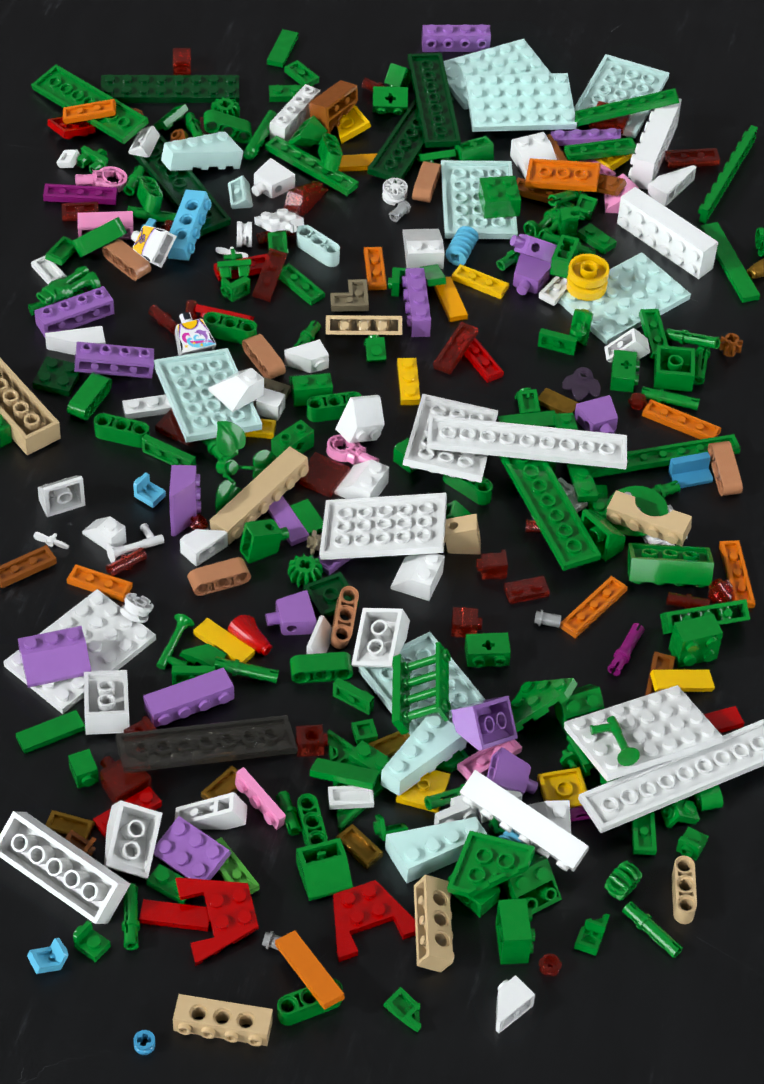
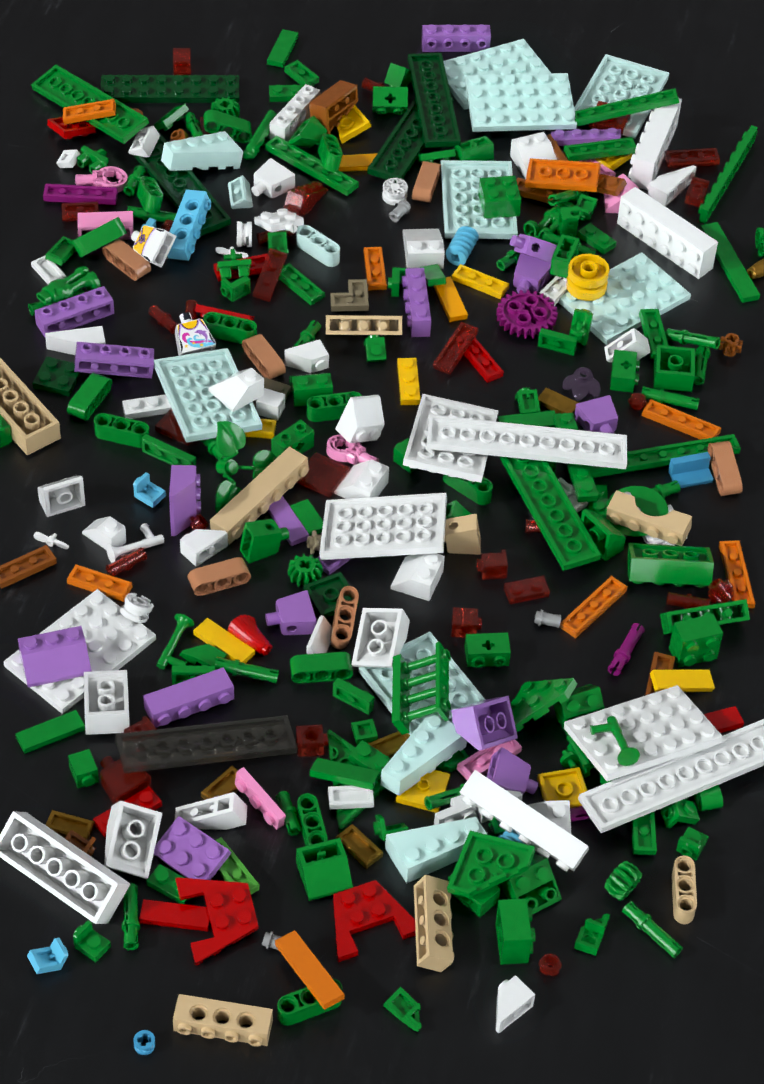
none -> magenta gear [496,290,558,339]
none -> clear red brick [685,177,710,207]

